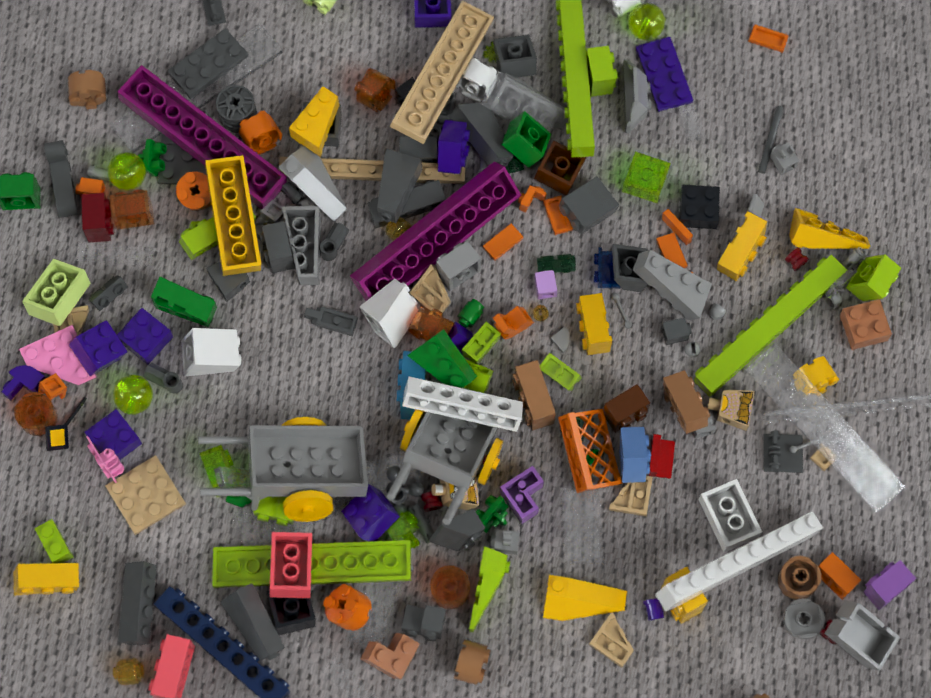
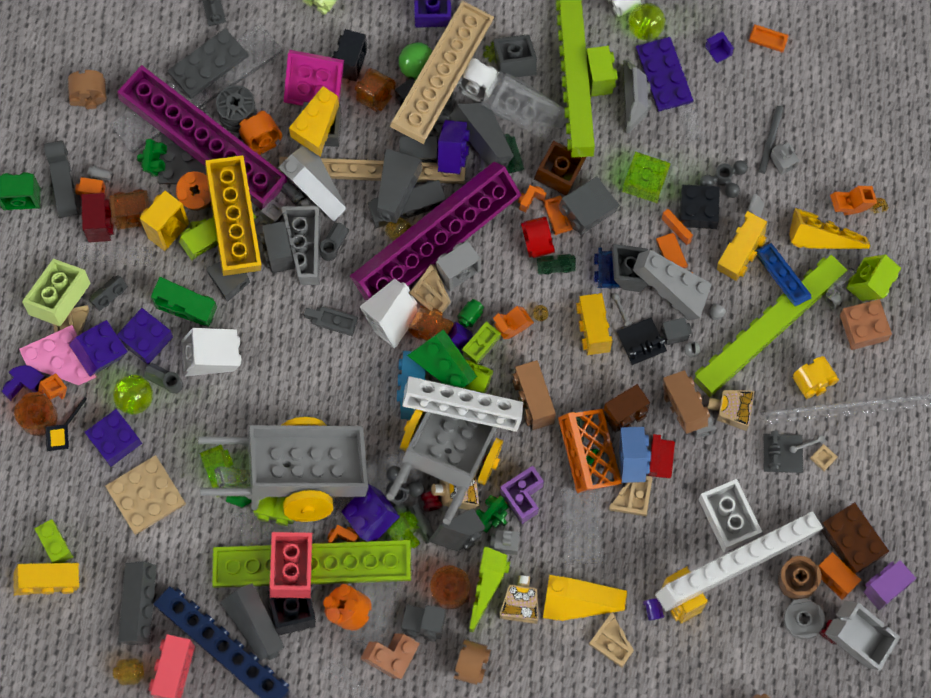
bright pink hinge [87,436,124,483] -> none
clear neon green piece [107,152,146,190] -> none
orange tile [483,223,523,261] -> none
green brick [501,111,552,168] -> none
lavender panel [534,270,557,300] -> none
lime hinge [540,352,582,391] -> none
light grey tile [551,327,570,353] -> none
clear plate [744,342,906,513] -> none
dark red wheel [785,247,809,271] -> none
light grey pin [842,247,867,270] -> none
none -> yellow brick [140,191,189,251]
none -> dark pink plate [284,50,344,106]
none -> orange bracket [327,524,359,543]
none -> black brick [332,29,368,82]
none -> bright green piece [399,42,433,81]
none -> torso [500,575,538,624]
none -> red brick [521,216,555,258]
none -> black hinge [617,317,667,365]
none -> dark grey piece [700,160,748,198]
none -> dark purple panel [705,31,734,63]
none -> blue tile [756,243,811,306]
none -> reddish brown brick [821,502,889,575]
none -> orange brick [830,186,877,216]
none -> clear yellow hinge [872,198,889,213]

